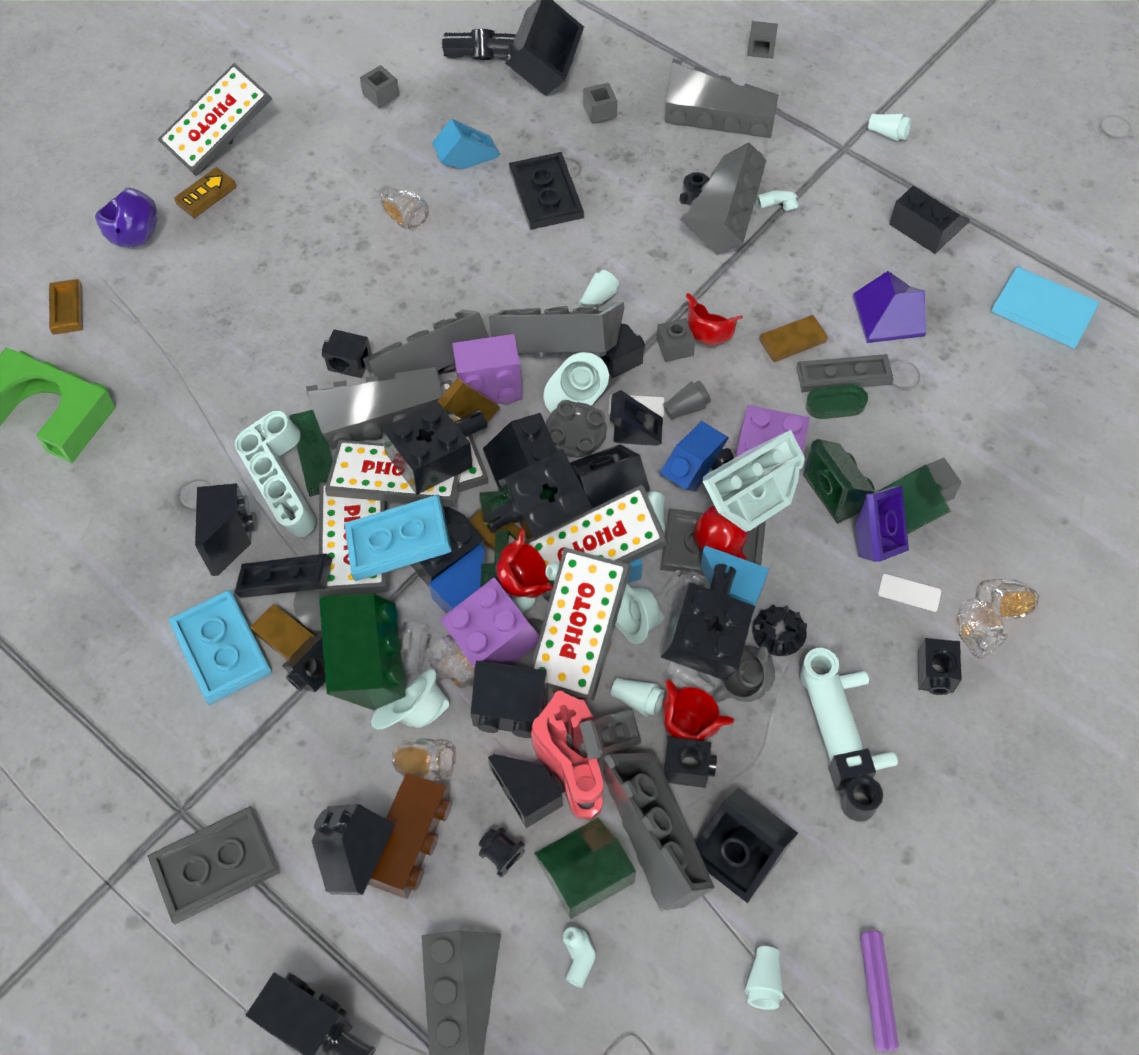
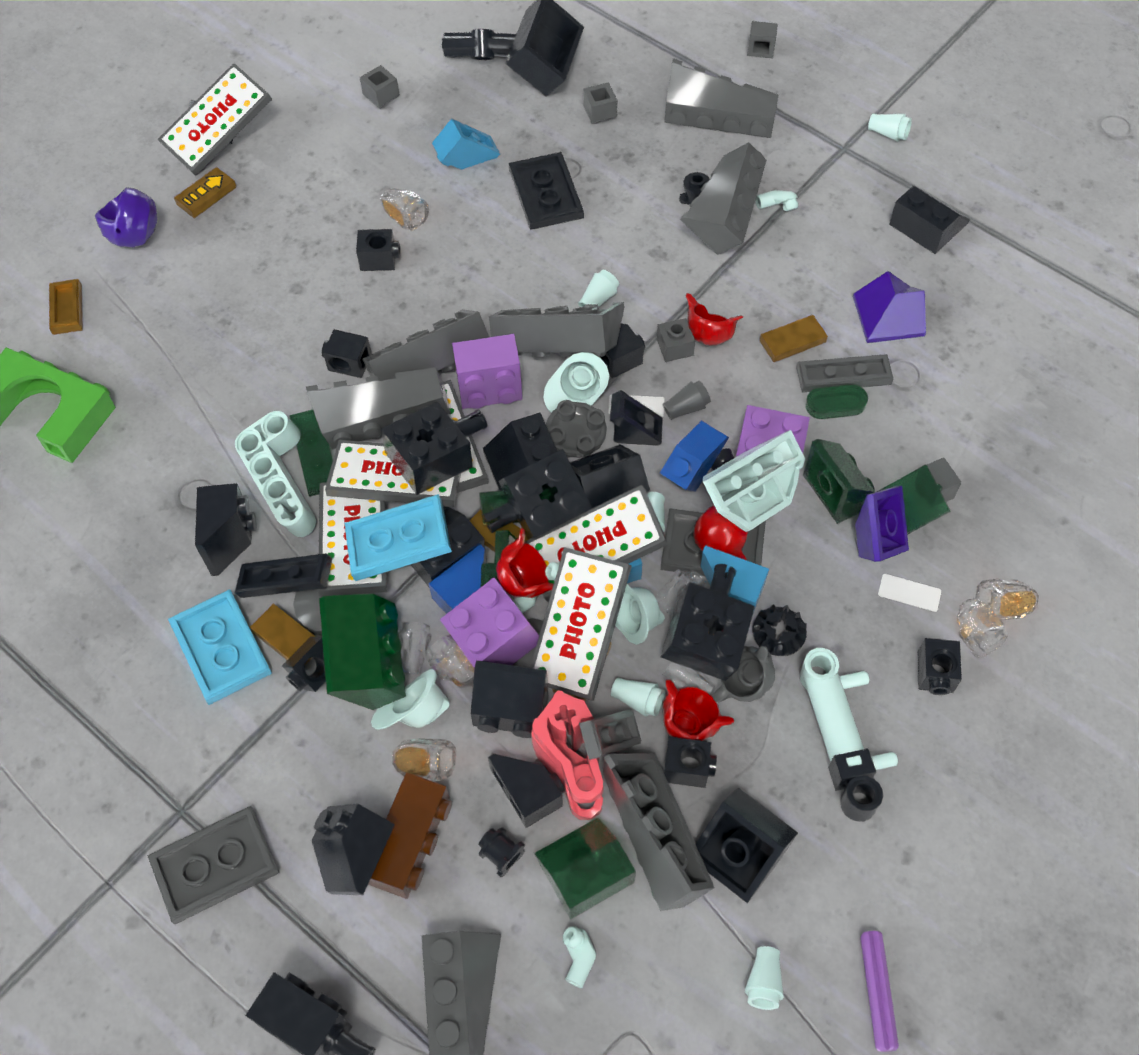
pearl gold tile [438,377,500,431] -> none
medium azure tile [991,266,1100,349] -> none
none -> black brick [356,229,400,271]

